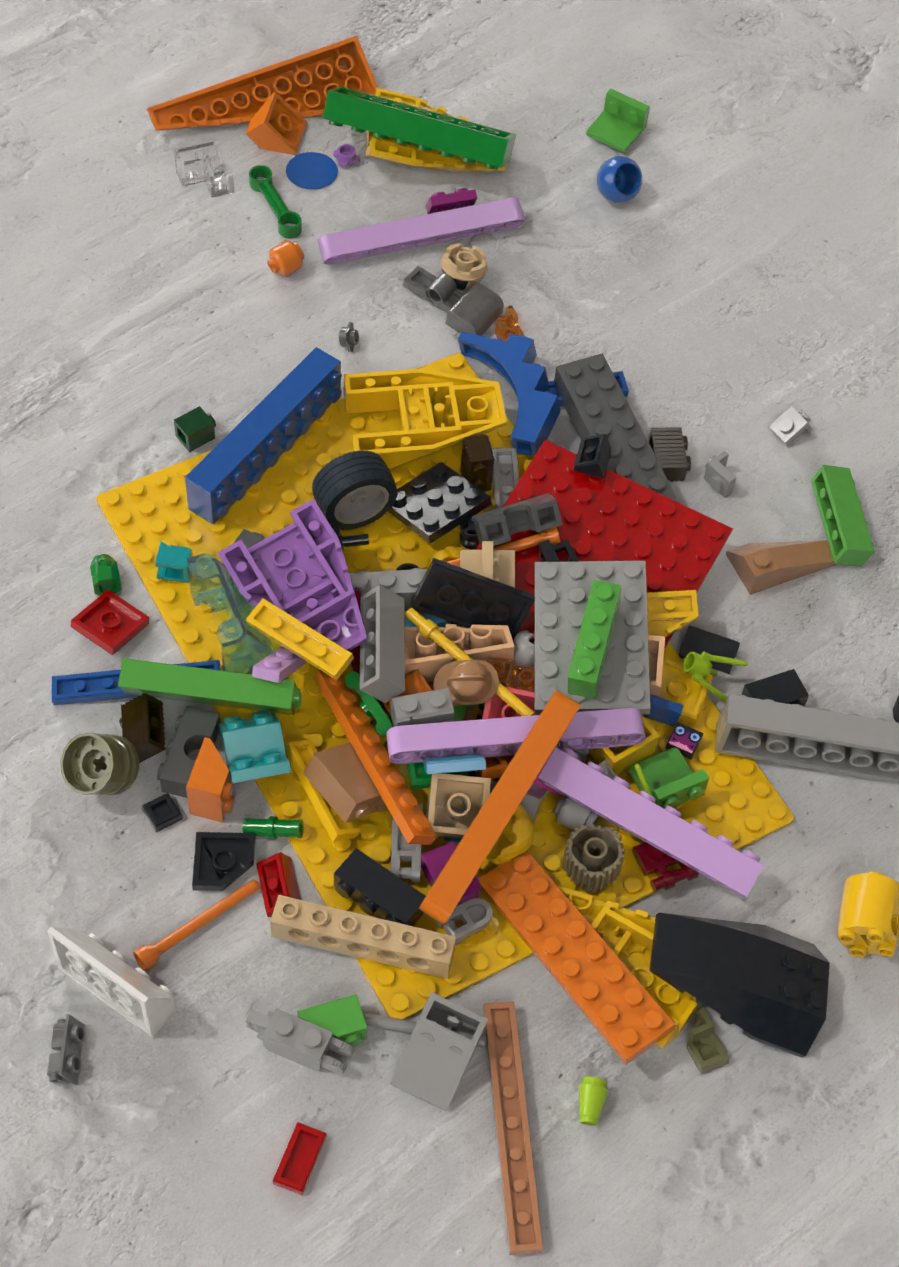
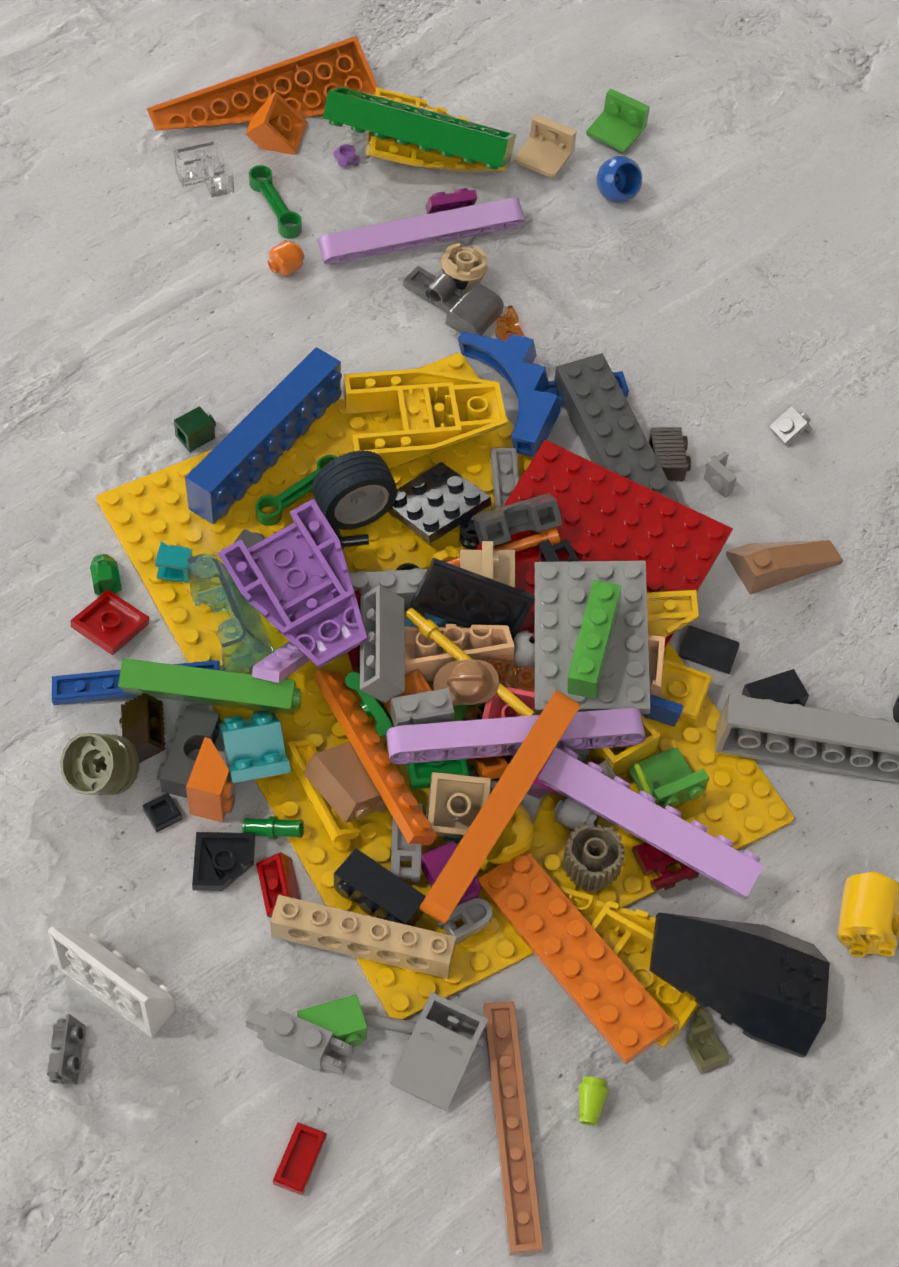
orange piece [133,880,260,972] -> none
yellow plate [246,598,354,680] -> none
blue sticker [286,152,338,189] -> none
dark grey plate [339,322,359,352] -> none
dark azure tile [423,754,486,774] -> none
dark brown brick [460,434,495,492] -> none
black slope [574,434,611,478] -> none
tile [666,722,704,760] -> none
lime plant [683,651,748,703] -> none
bright green brick [811,465,875,567] -> none
none -> green piece [255,455,337,526]
none -> tan bracket [515,114,577,178]

